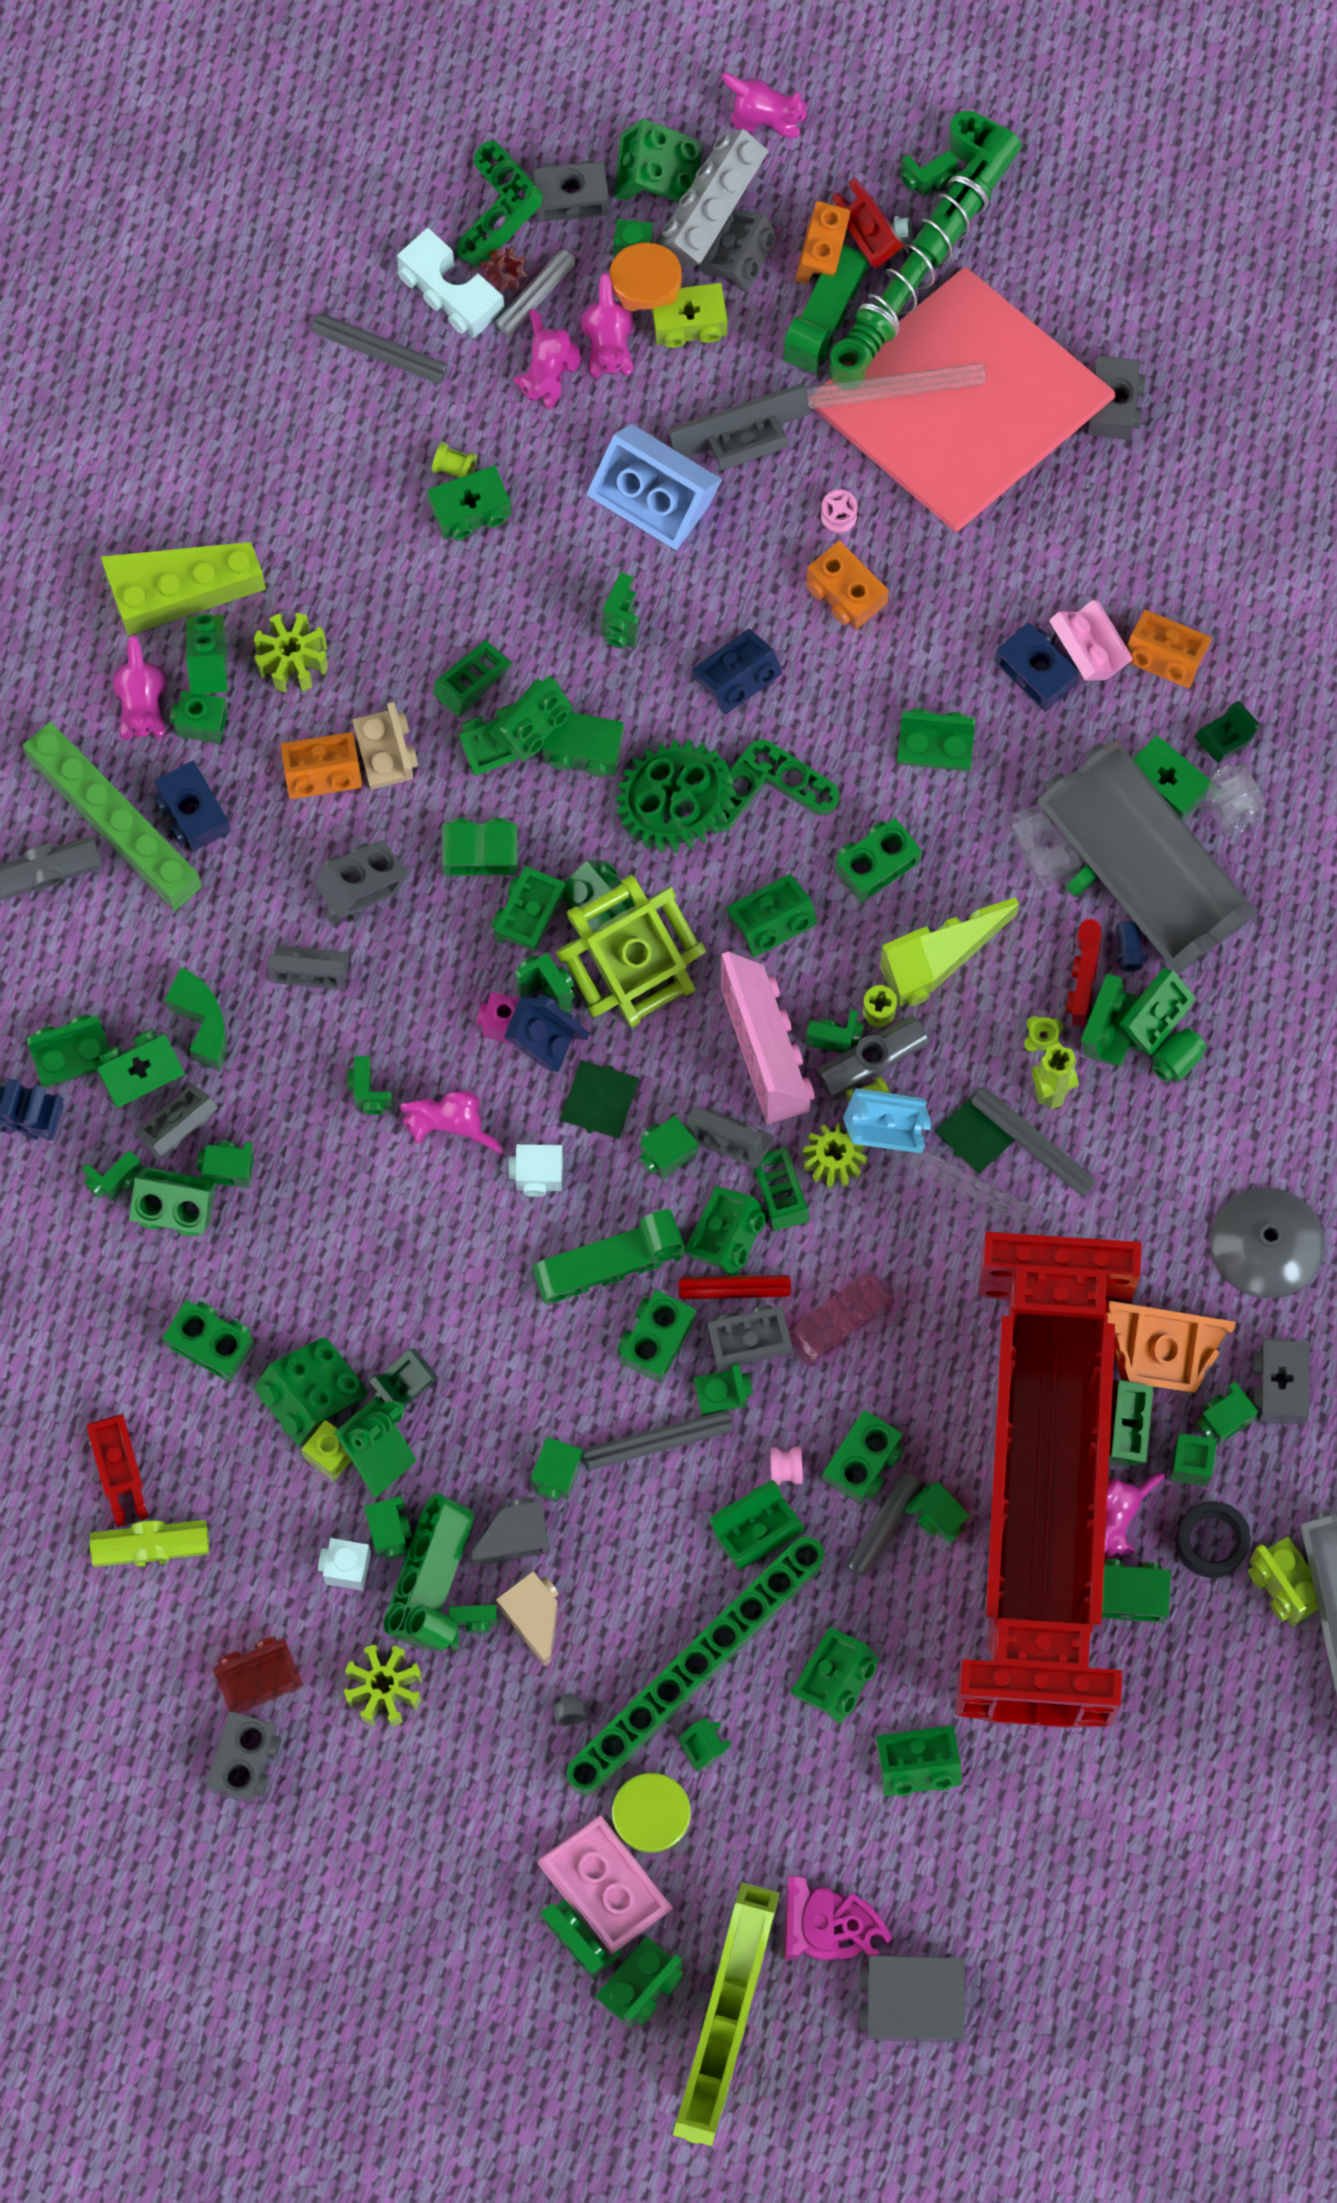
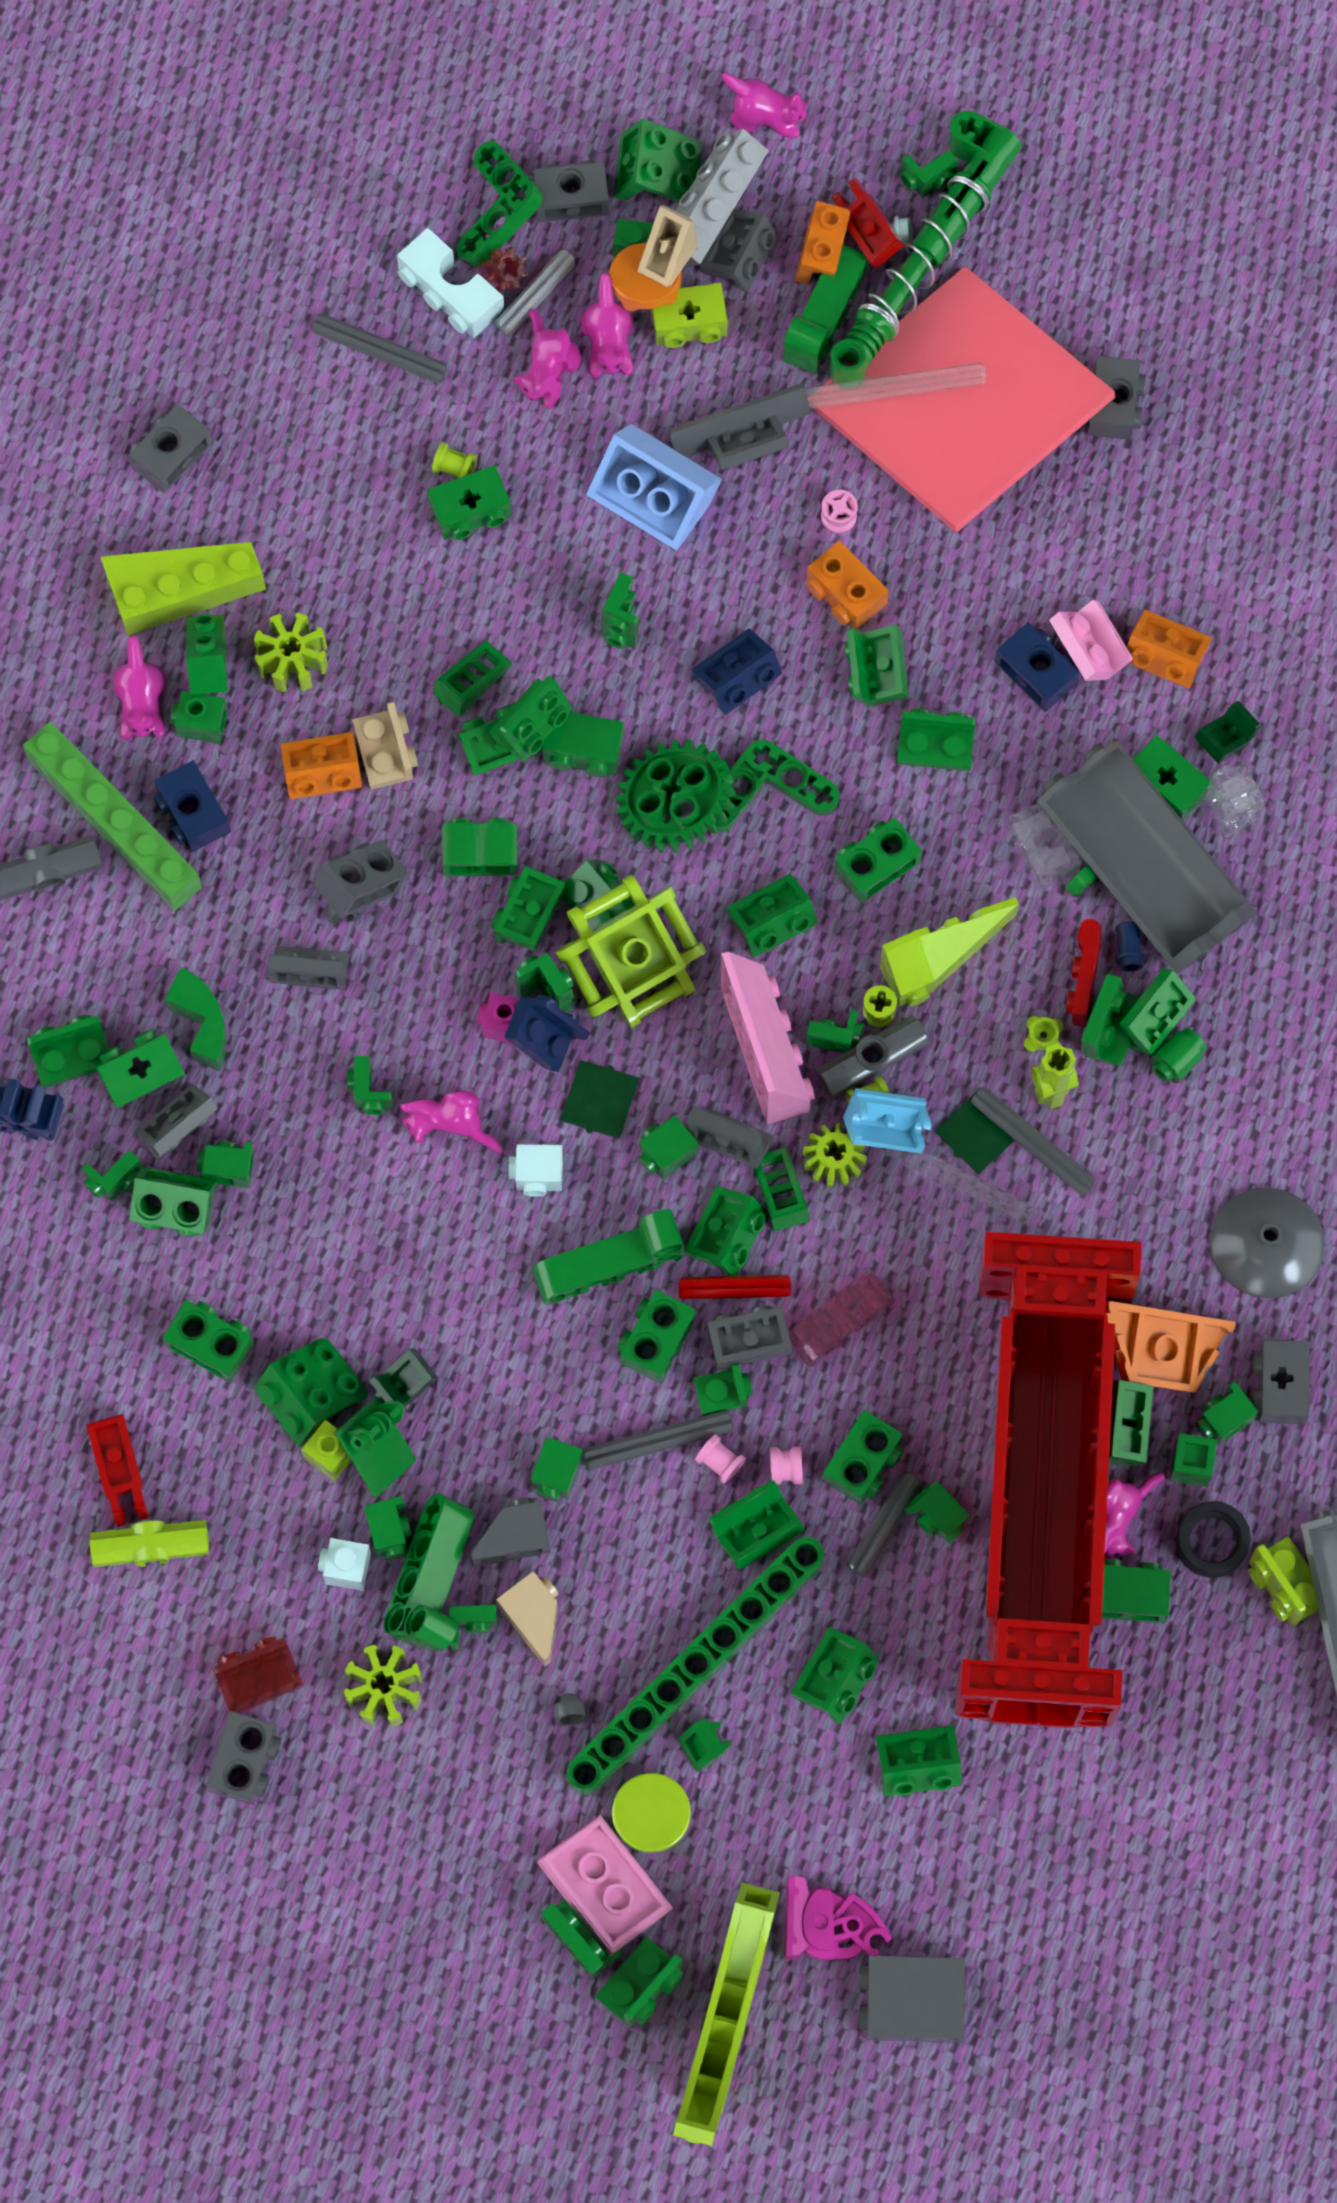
none -> dark grey brick [129,404,213,494]
none -> tan slope [637,205,698,287]
none -> bright pink bush [695,1434,746,1485]
none -> green bracket [844,624,909,706]

